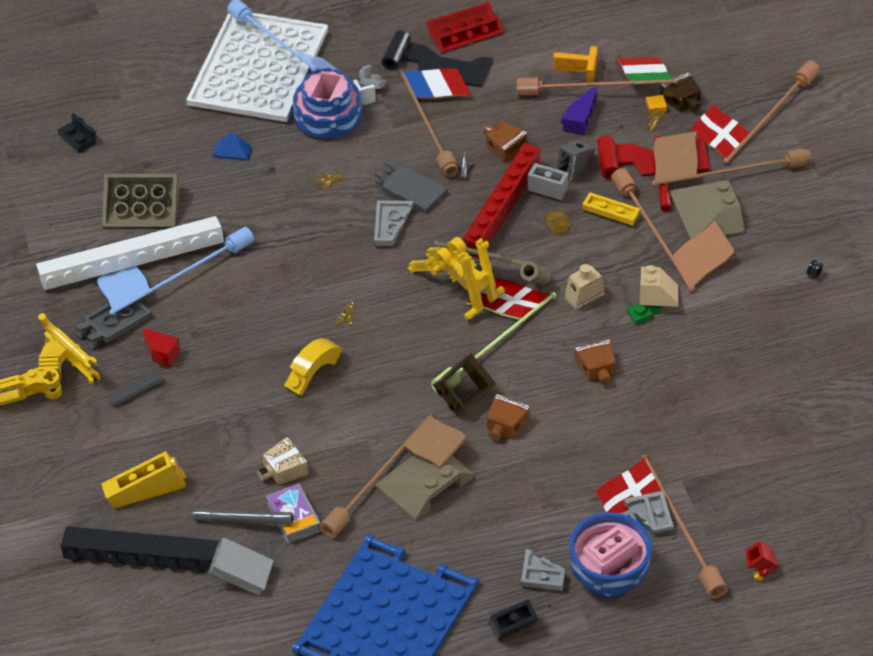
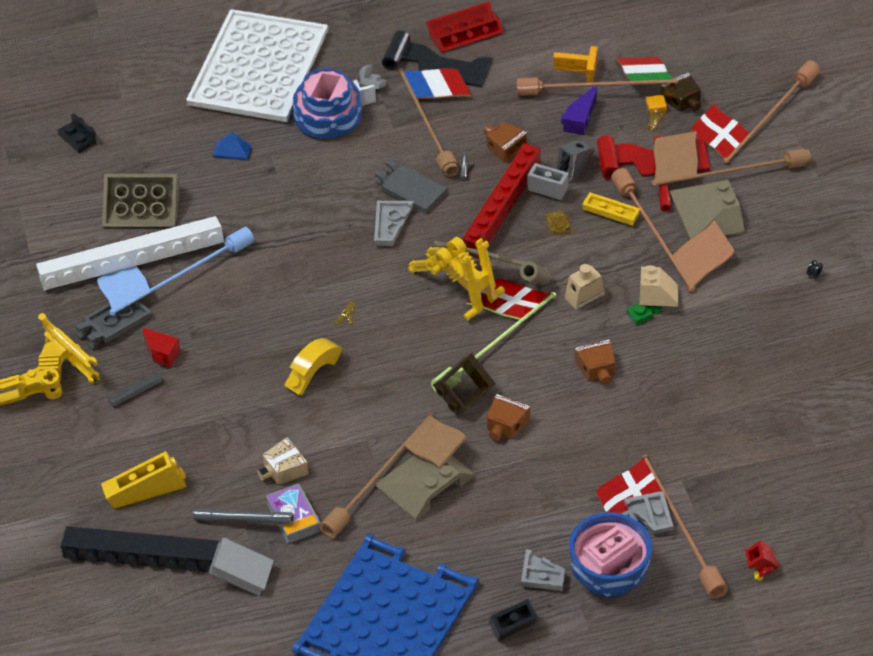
light blue flag [228,0,338,71] -> none
clear yellow bar [313,172,343,190] -> none

